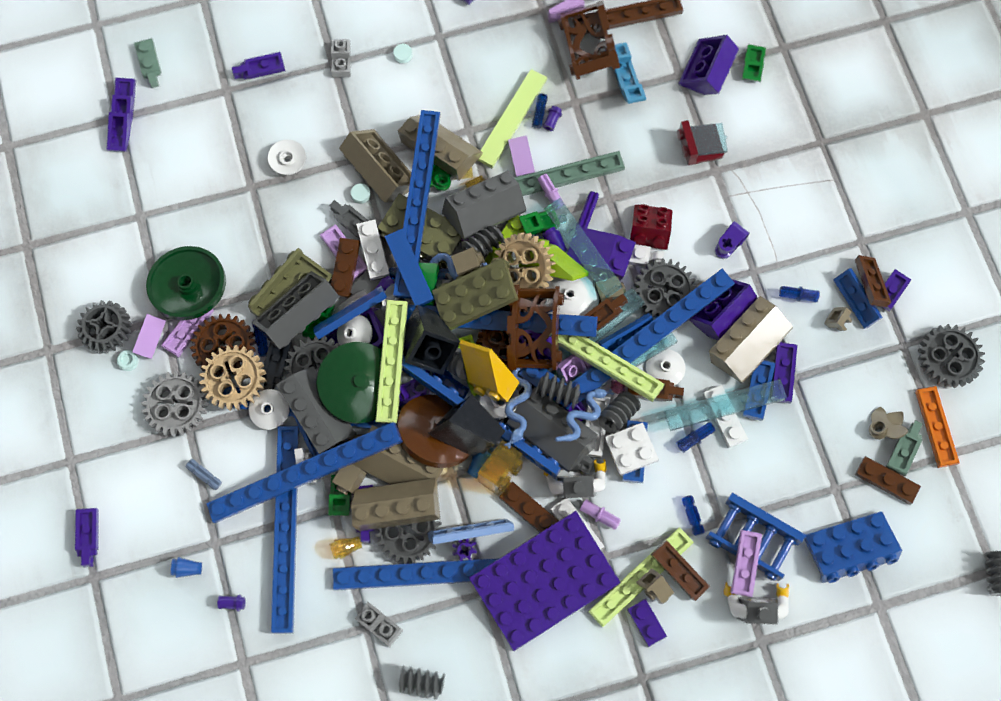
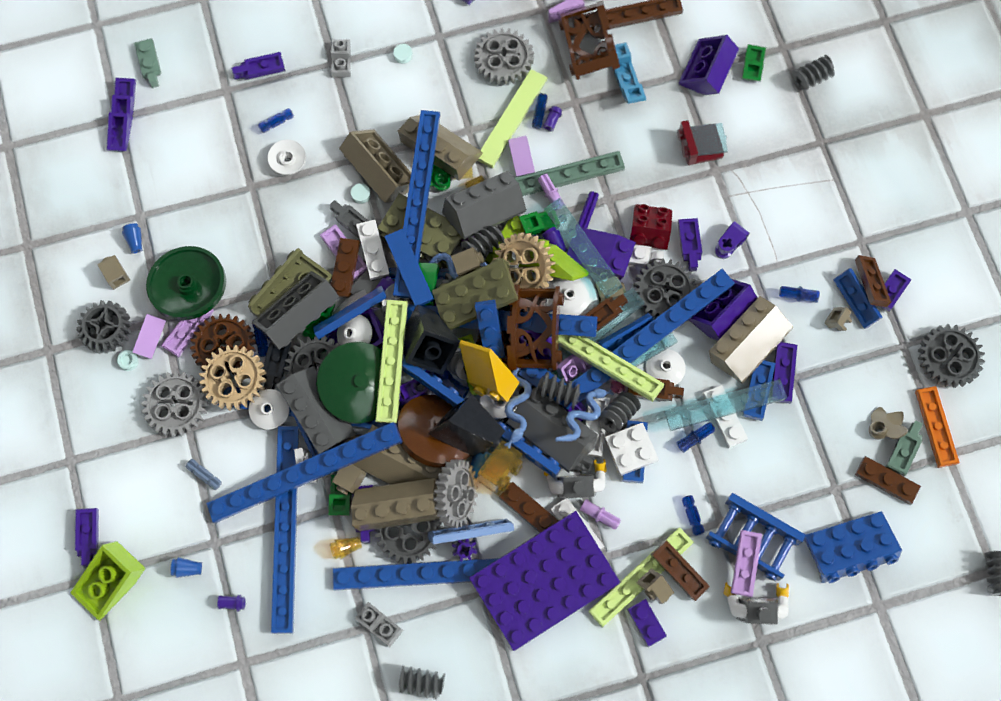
none -> lime slope [70,541,146,621]
none -> dark tan brick [97,255,130,290]
none -> blue cone [122,223,143,254]
none -> clear blue axle [258,108,294,133]
none -> light grey gear [434,459,478,528]
none -> light grey gear [474,28,534,85]
none -> blue plate [475,299,505,358]
none -> dark purple hinge [678,218,702,272]
none -> dark grey piece [792,55,835,90]

